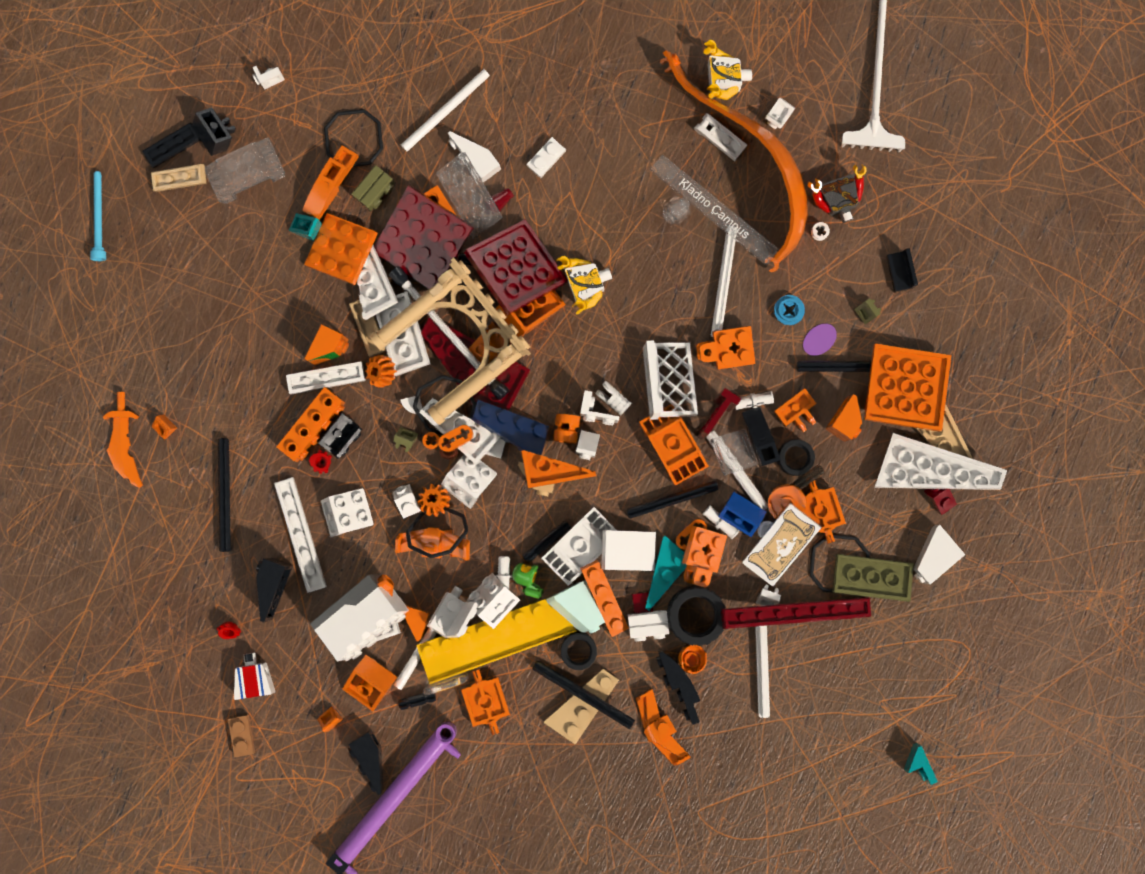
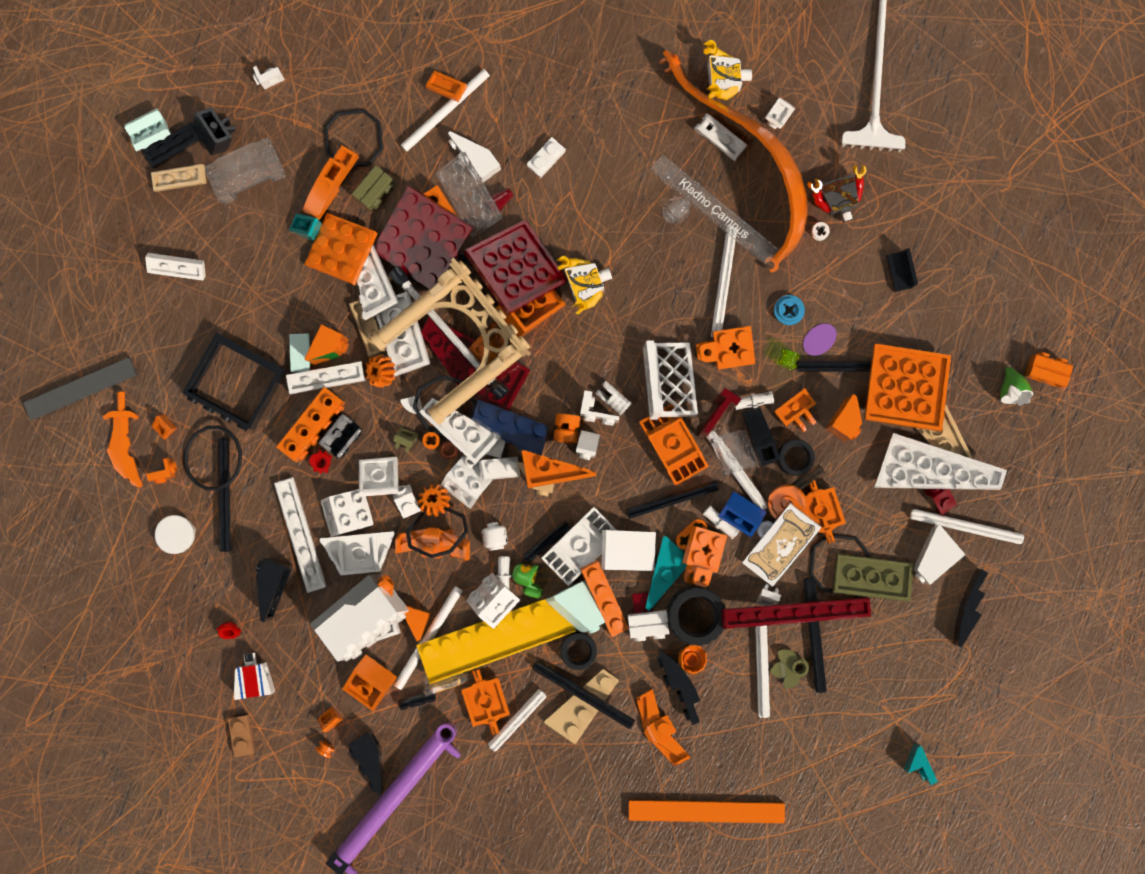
medium azure piece [90,171,106,261] -> none
white bracket [427,592,478,638] -> none
orange beam [438,425,474,452] -> none
olive tile [854,298,881,325] -> none
none -> dark grey tile [23,357,138,421]
none -> light aqua bracket [124,109,170,151]
none -> white plate [145,253,205,280]
none -> orange bracket [146,458,177,485]
none -> white tile [155,515,196,554]
none -> black window [182,333,287,432]
none -> black piece [184,426,242,491]
none -> light aqua tile [289,333,311,373]
none -> orange bush [315,740,335,758]
none -> white wing [320,531,395,575]
none -> white tile [359,457,399,497]
none -> orange tile [425,70,467,102]
none -> white plate [479,457,520,481]
none -> white head [481,522,508,551]
none -> white axle [488,689,546,752]
none -> orange tile [628,799,785,823]
none -> olive plate [770,649,809,688]
none -> clear neon green wheel [777,349,800,370]
none -> black axle [803,577,827,693]
none -> white axle [910,509,1024,544]
none -> black slope [953,568,988,648]
none -> hat [1000,367,1033,406]
none -> orange brick [1025,352,1073,389]

